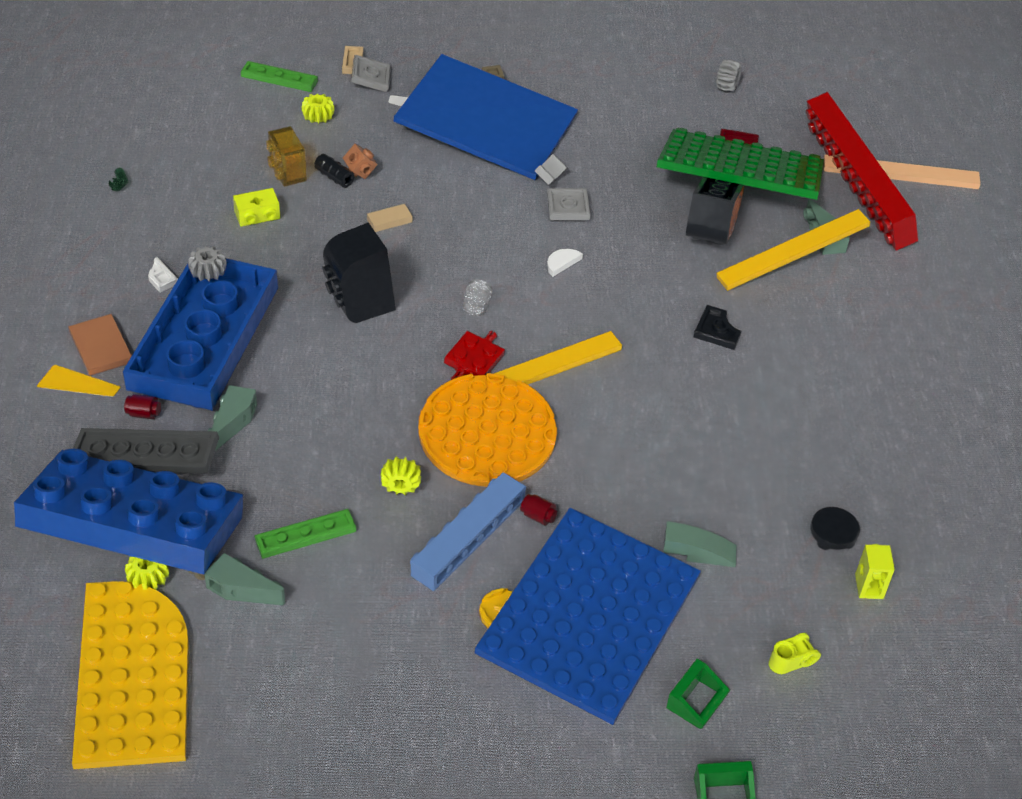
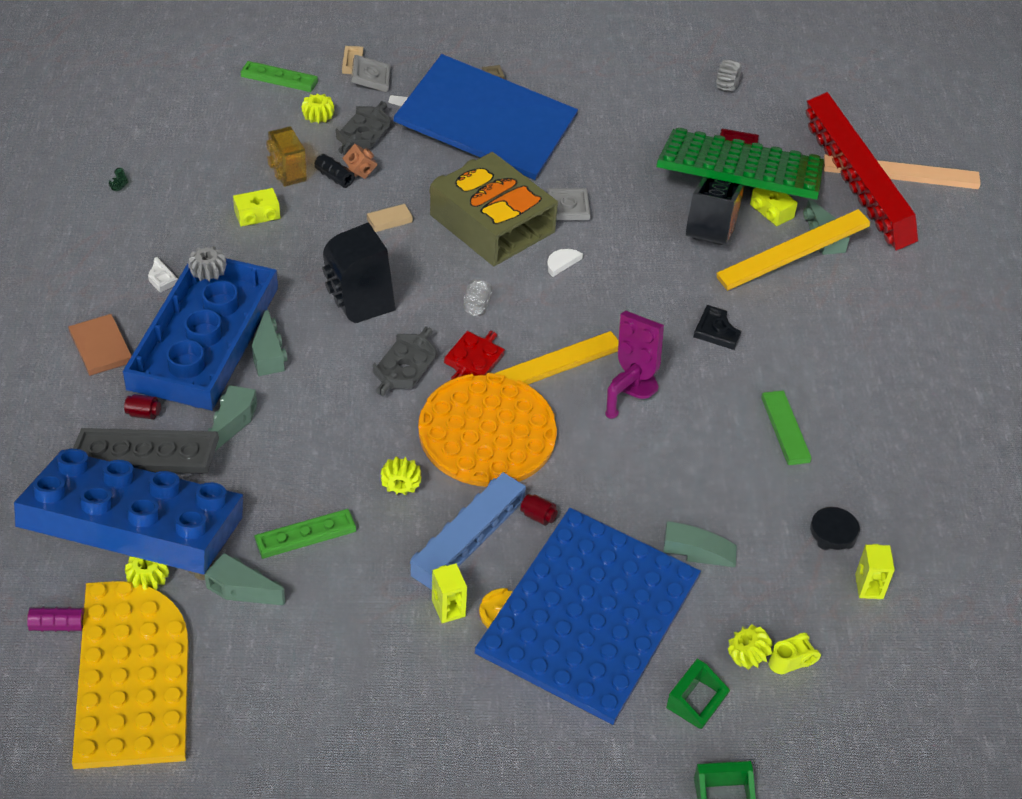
yellow sticker [37,365,120,397] -> none
light grey slope [535,154,568,185] -> none
none -> magenta axle [27,606,84,632]
none -> sand green slope [252,310,287,376]
none -> dark grey plate [336,101,390,155]
none -> dark grey plate [373,326,436,396]
none -> olive brick [429,152,558,267]
none -> neon yellow brick [432,563,467,623]
none -> magenta plate [605,310,664,419]
none -> neon yellow gear [728,624,773,670]
none -> neon yellow brick [750,188,798,226]
none -> bright green tile [761,390,811,465]

